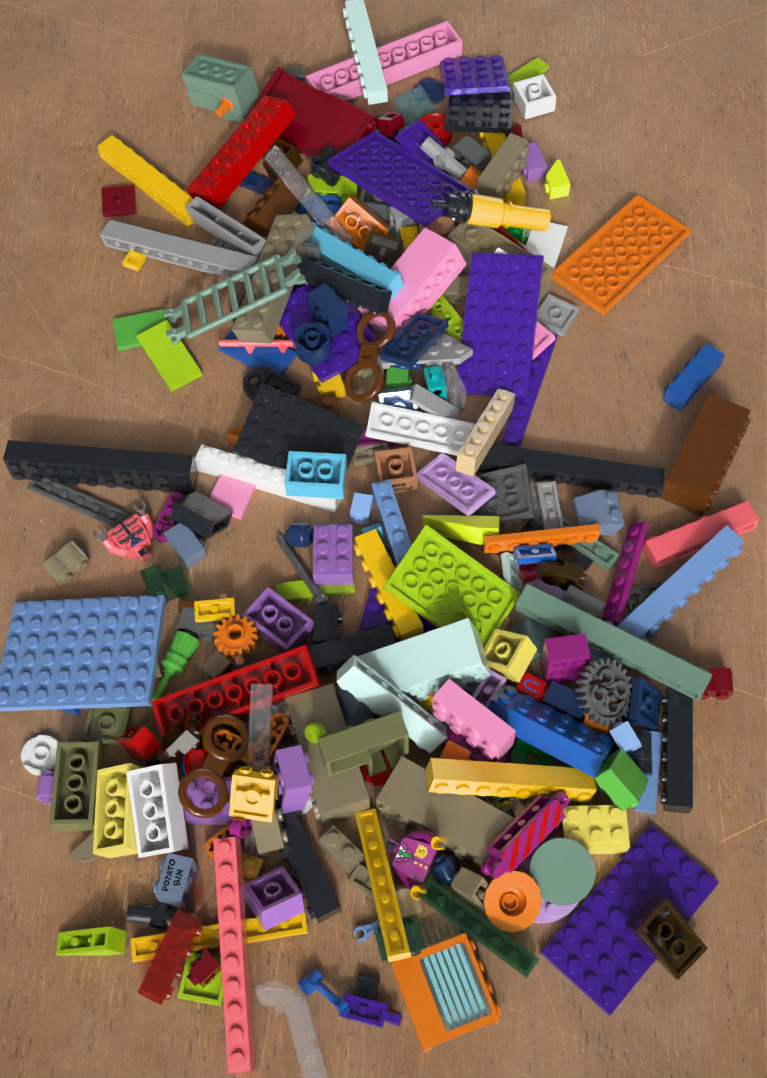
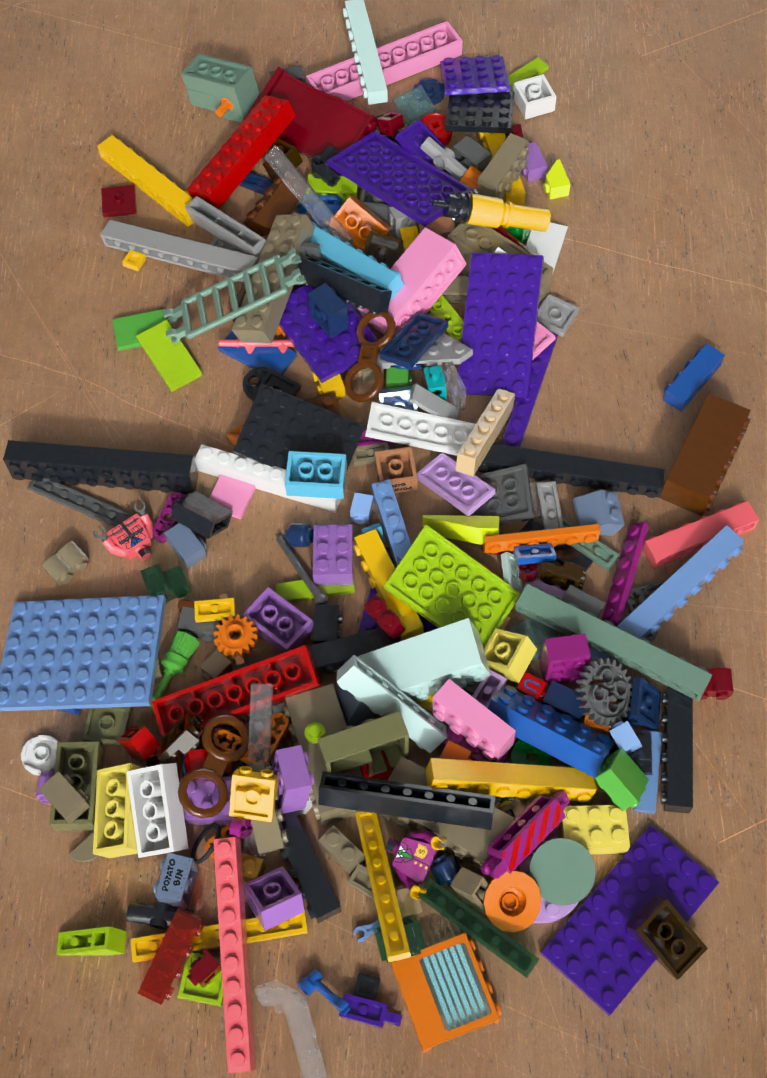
dark blue brick [294,322,332,366] -> none
orange plate [552,194,691,316] -> none
none -> dark tan brick [39,771,90,824]
none -> black tyre [191,823,221,864]
none -> black brick [318,771,496,830]
none -> dark red brick [365,595,406,640]

